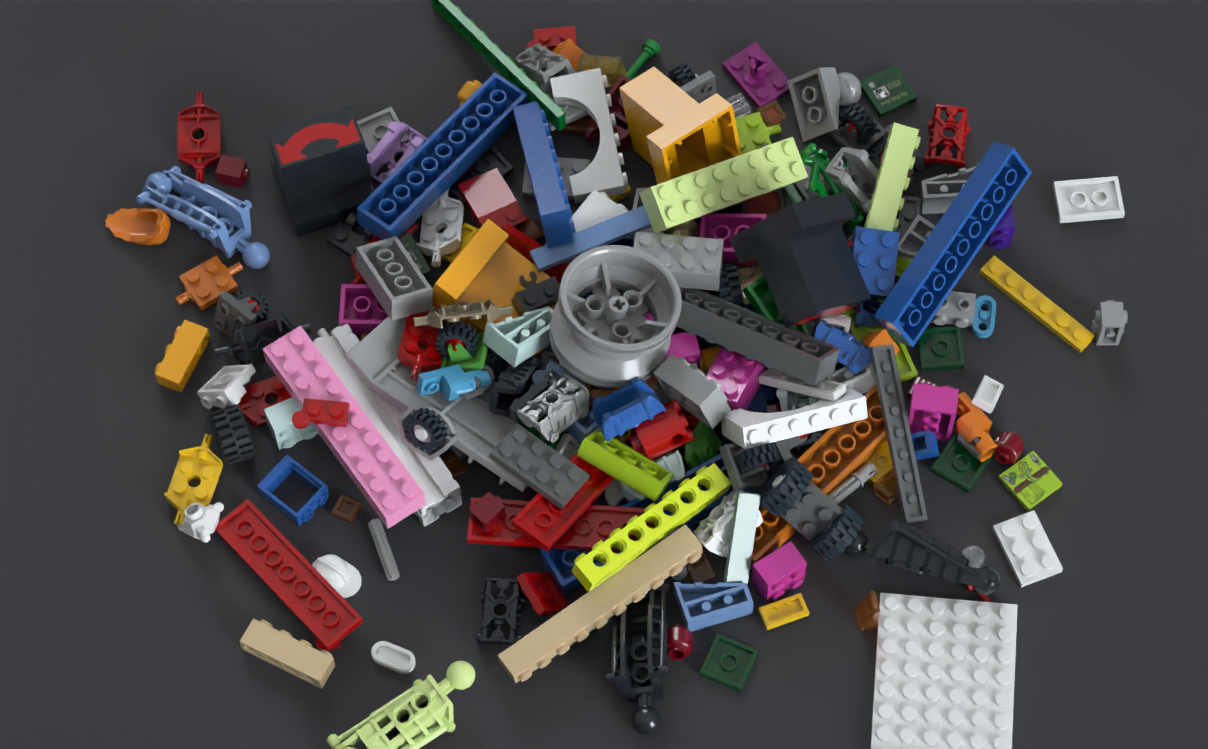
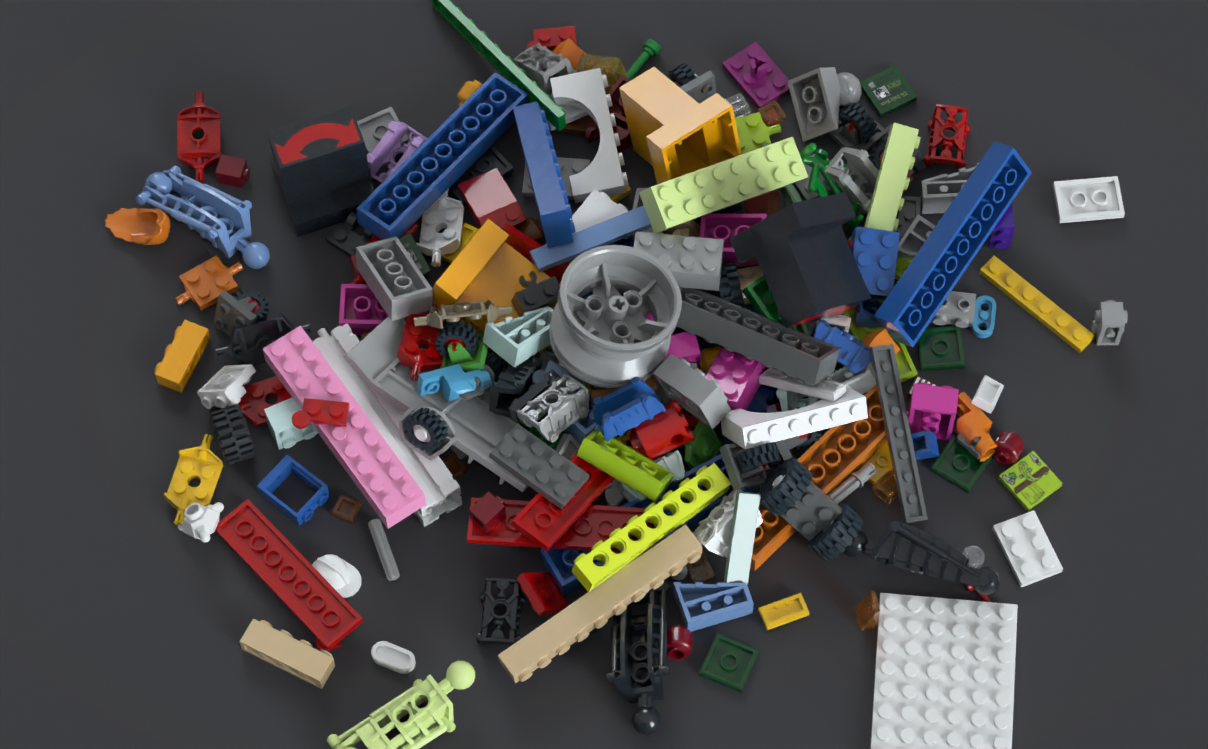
dark pink brick [751,541,807,603] -> none

